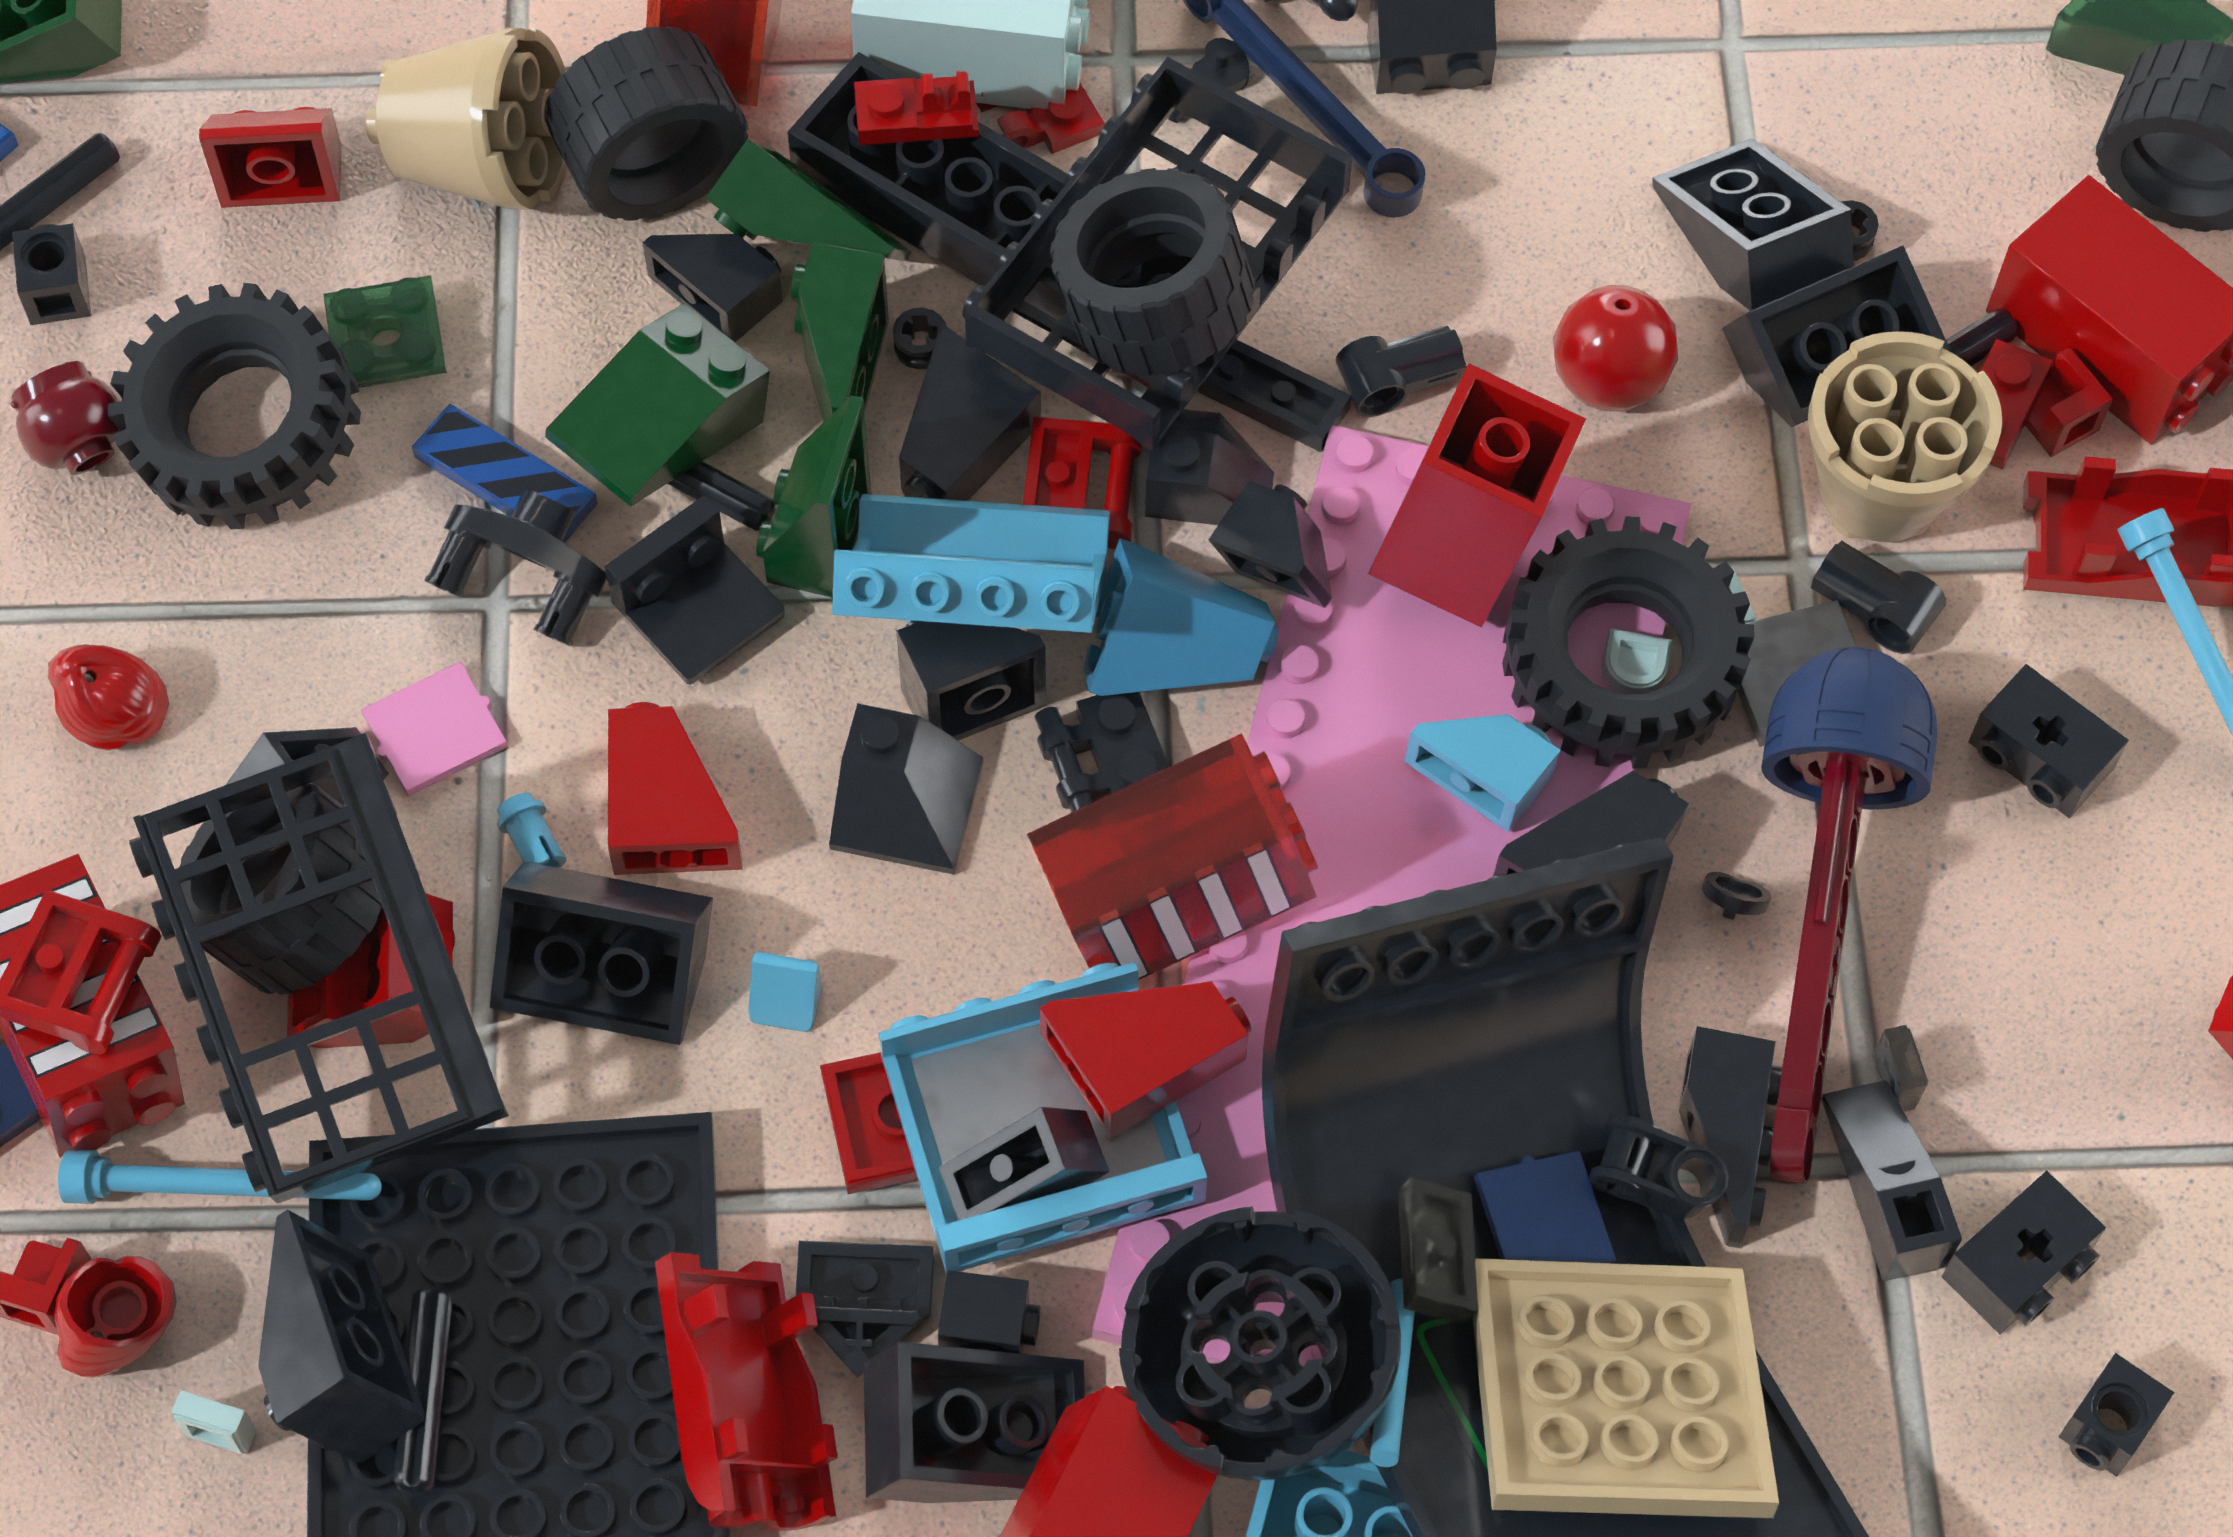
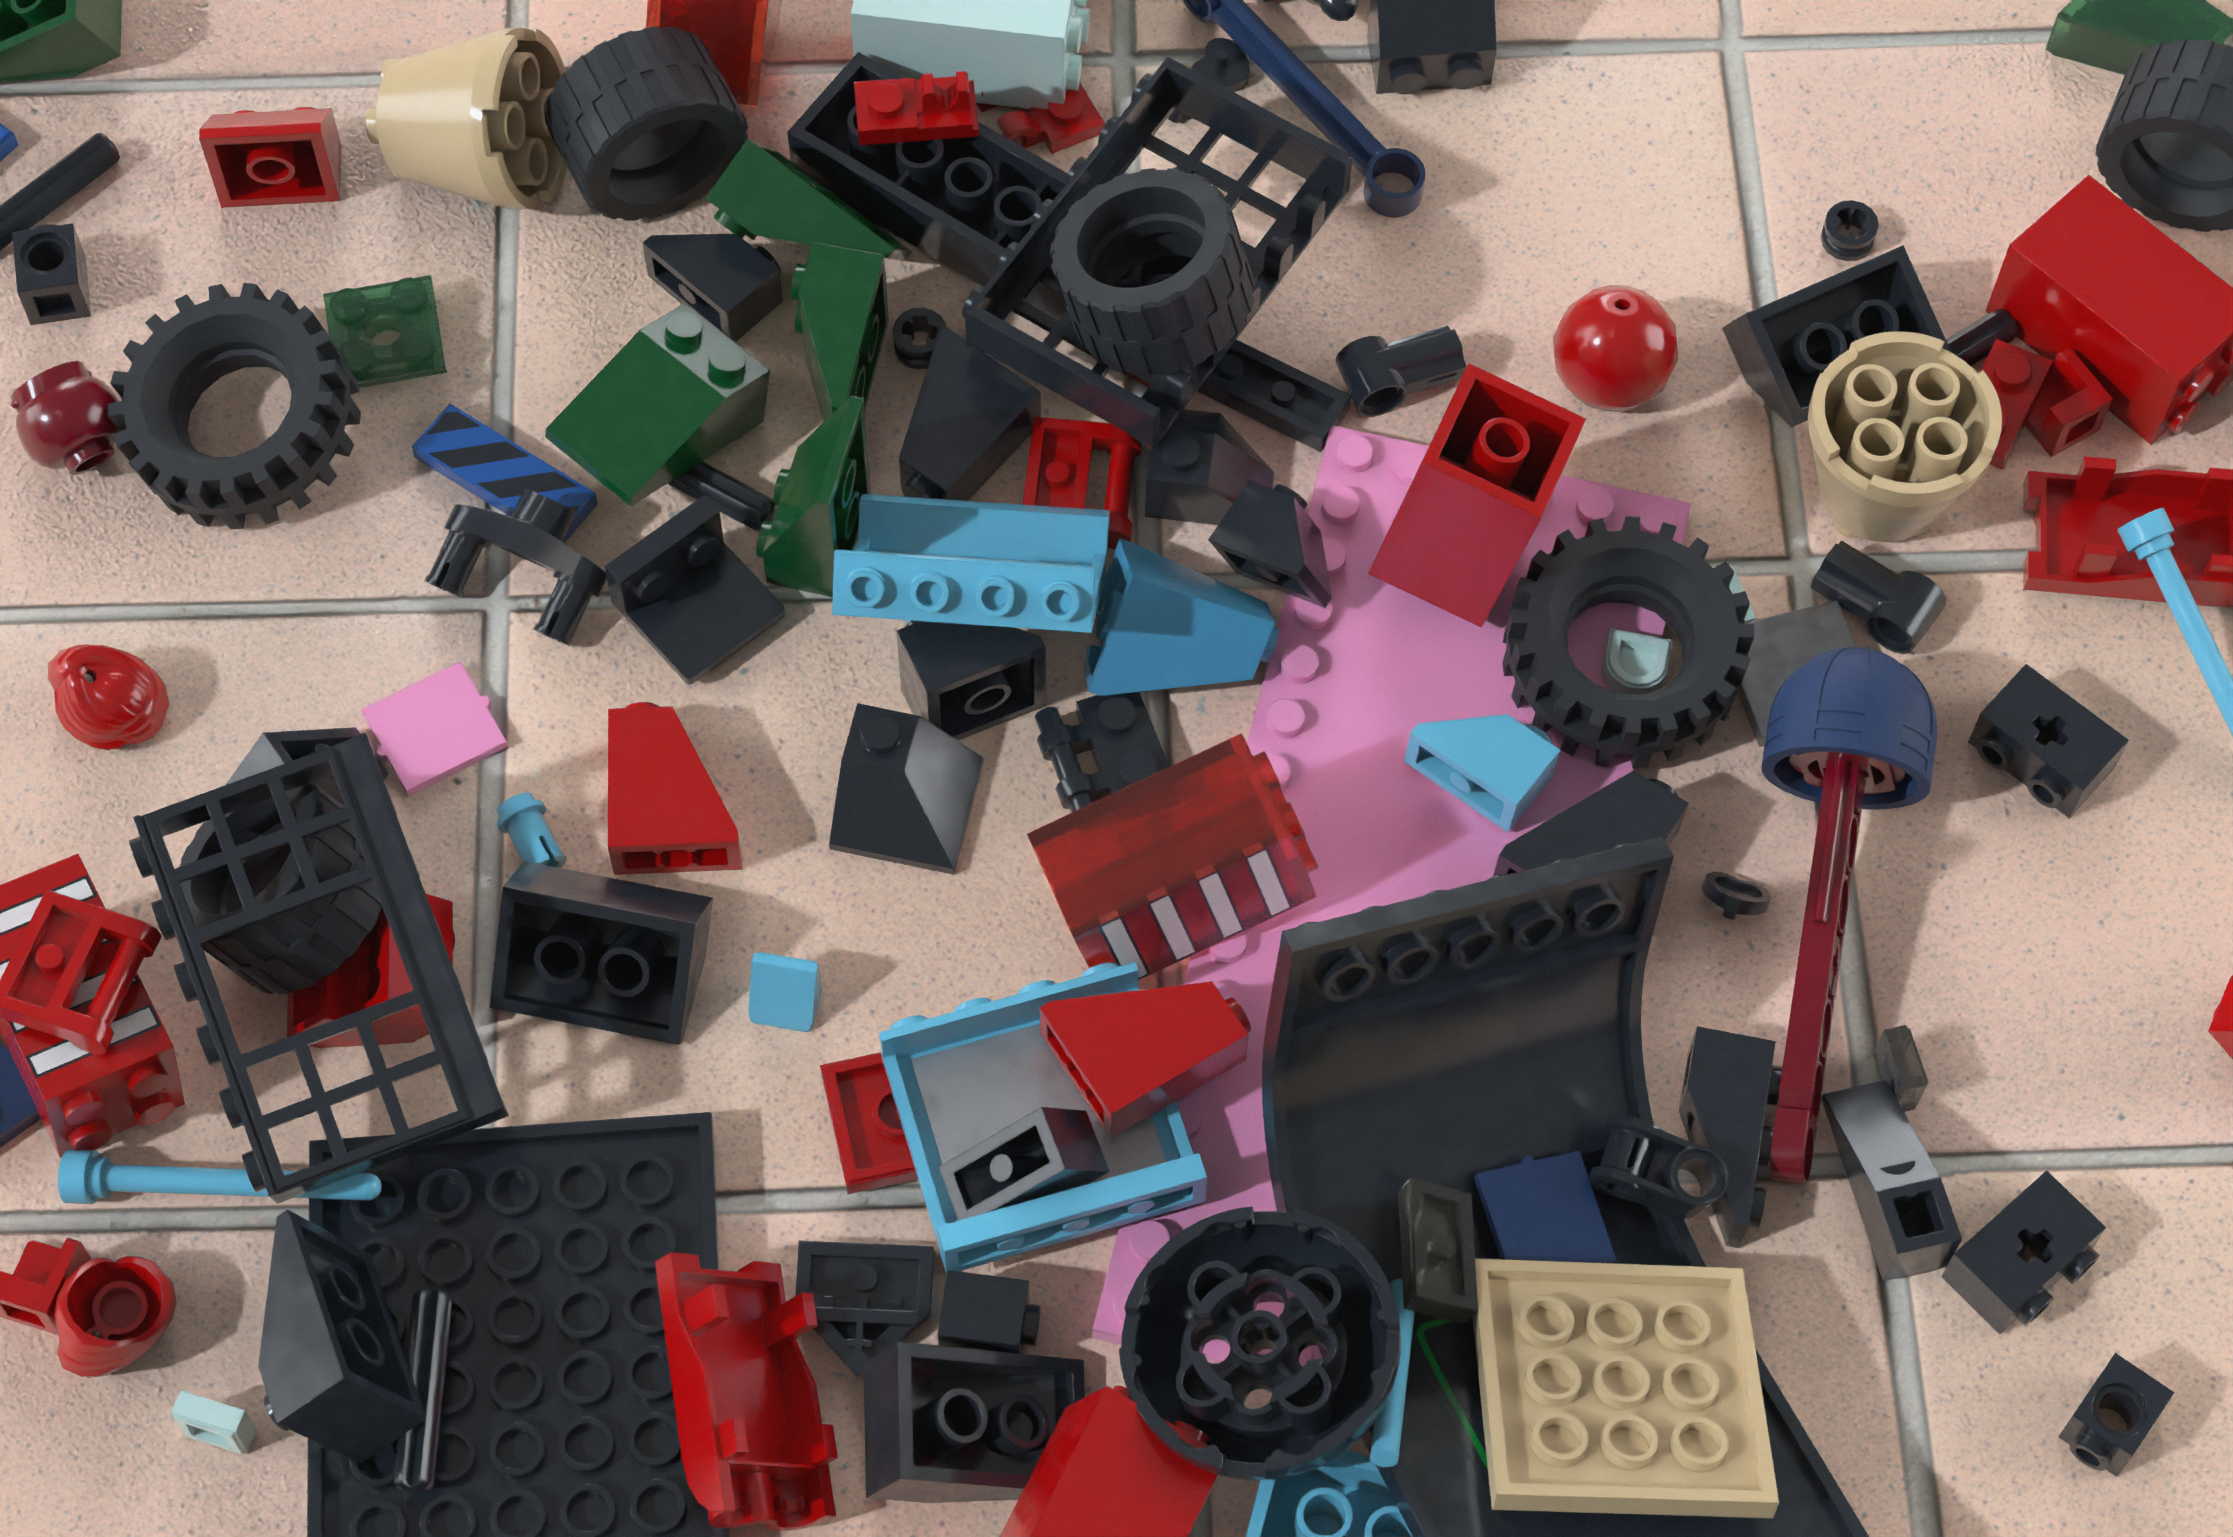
black slope [1652,138,1854,311] -> none

